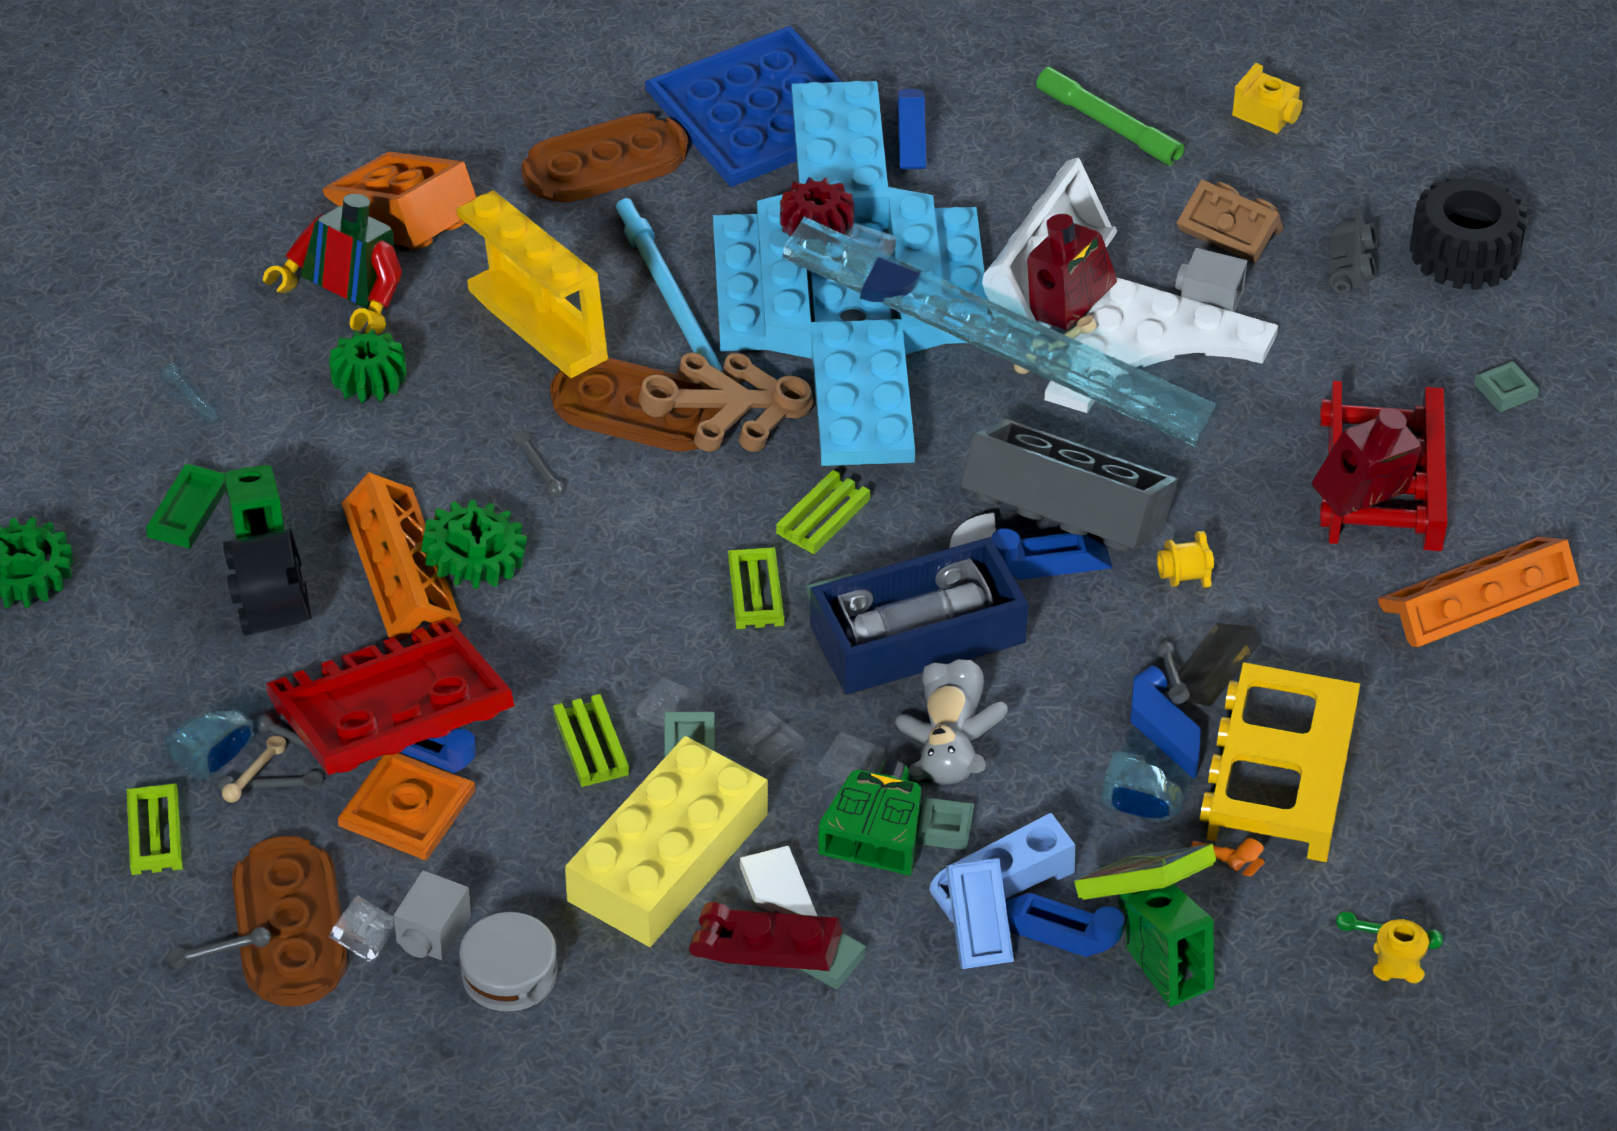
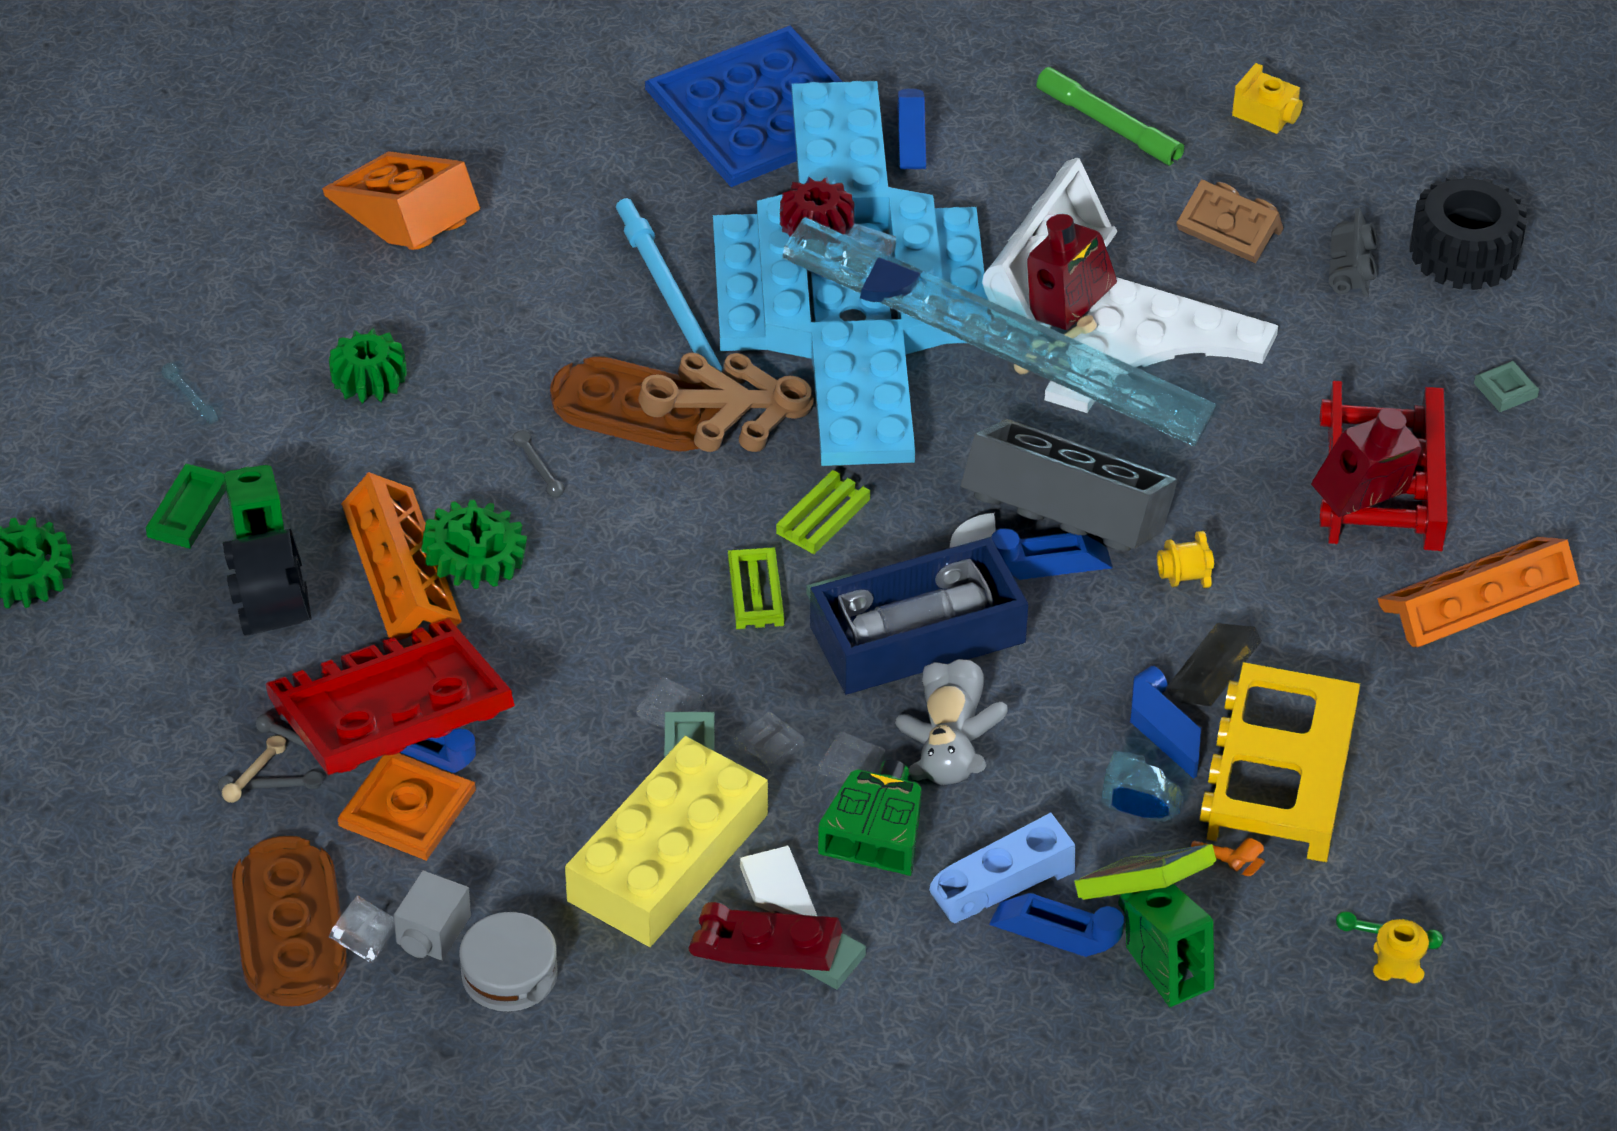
lime tile [126,783,183,875] -> none
clear light blue rock [165,709,254,780] -> none
dark grey hinge [166,927,271,968] -> none
torso [263,194,403,335] -> none
yellow window [456,190,608,378] -> none
dark orange tile [521,113,688,202] -> none
lime tile [553,694,629,787] -> none
sand green tile [917,797,974,850] -> none
light blue tile [945,858,1014,969] -> none
dark grey hinge [1156,641,1190,704] -> none
light grey brick [1175,248,1248,312] -> none

